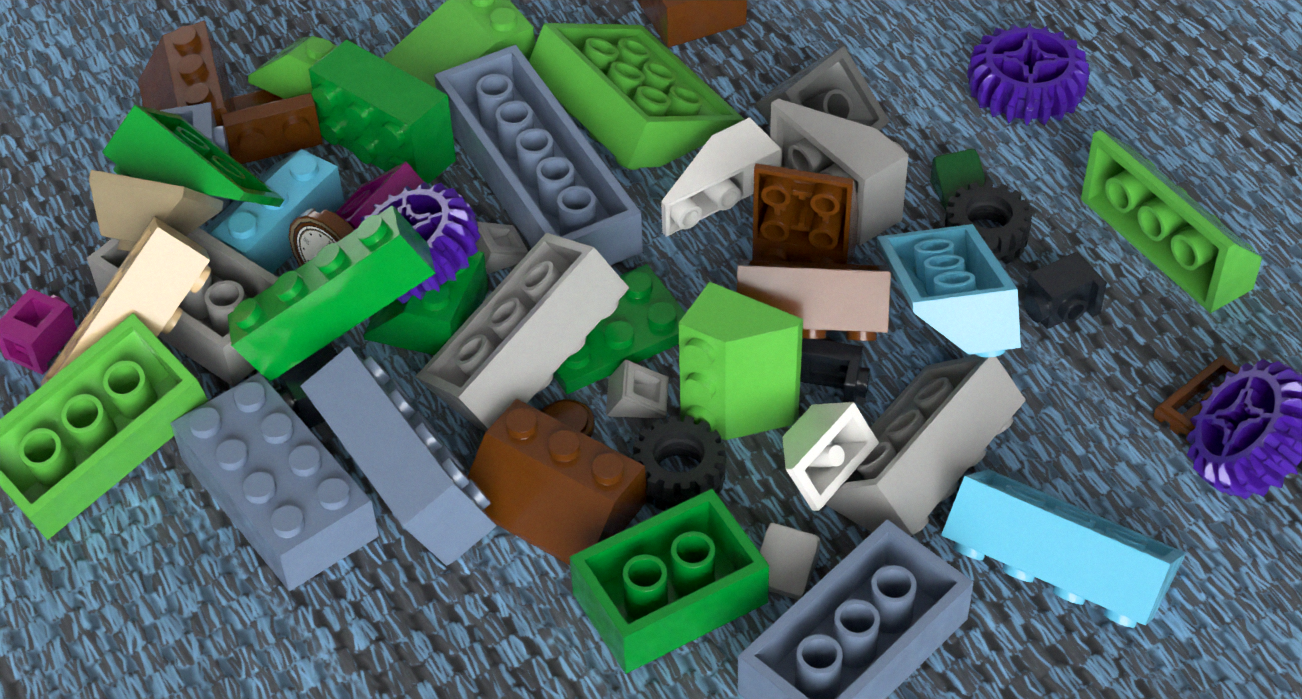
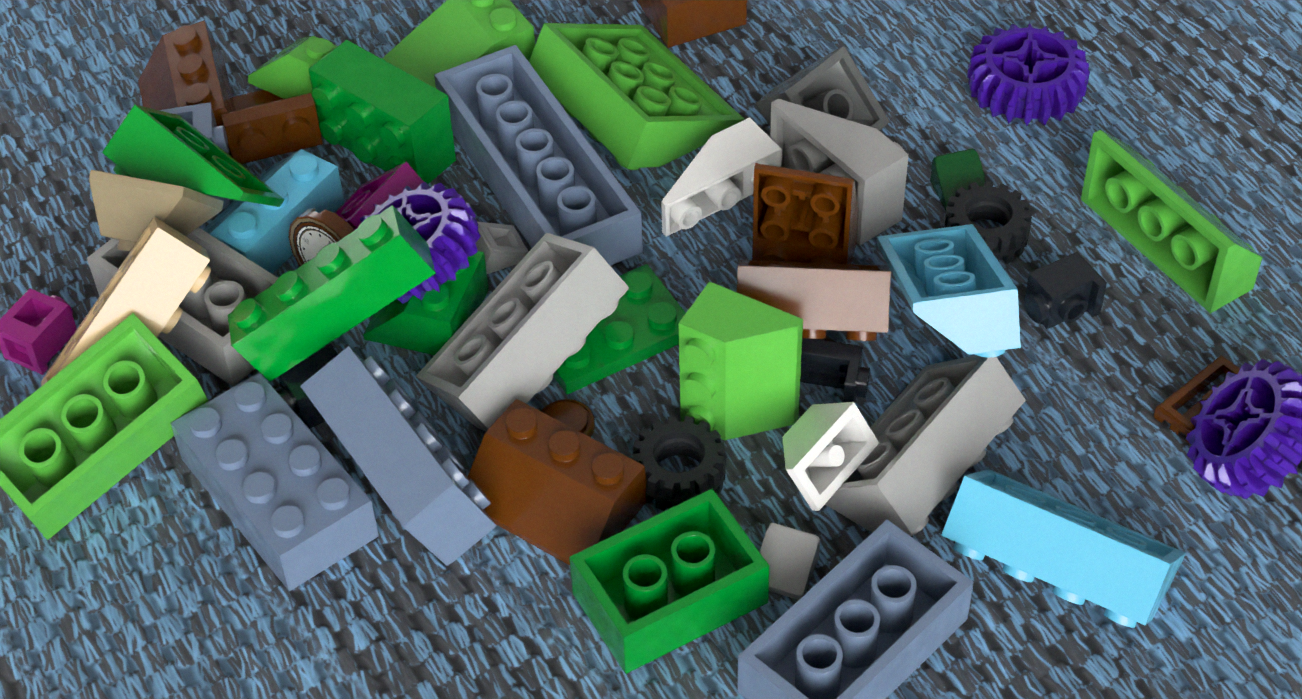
light grey slope [606,359,669,418] -> none

